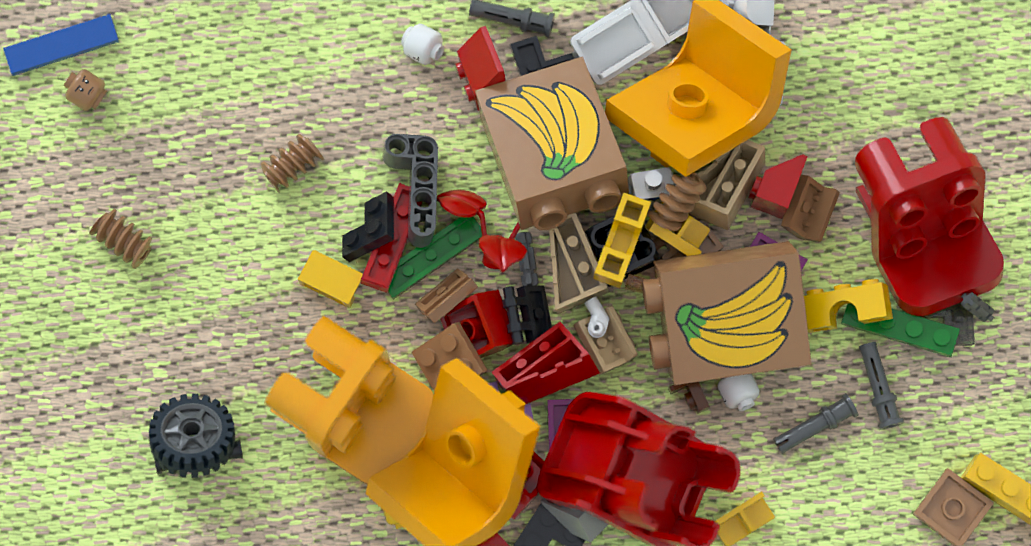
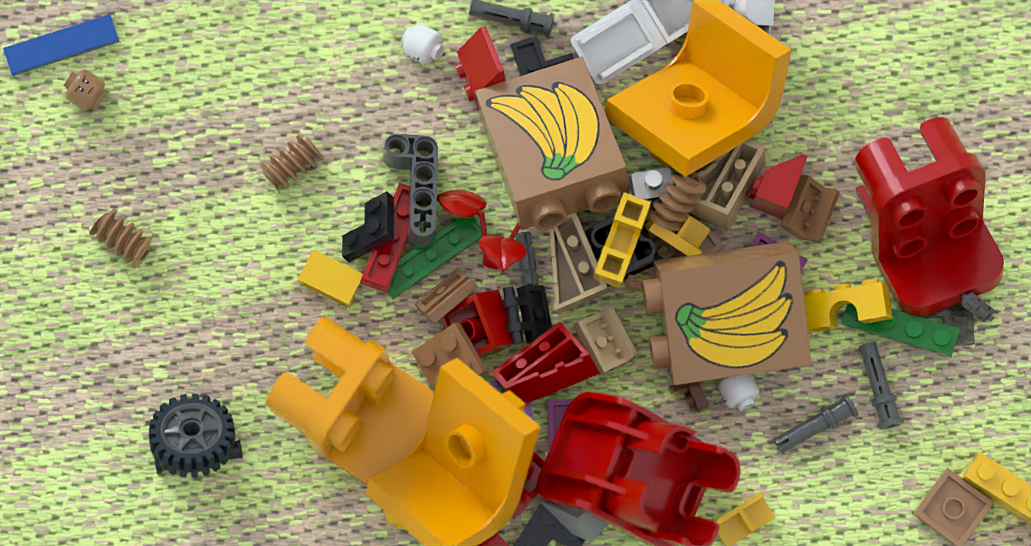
white arm [584,296,609,338] -> none

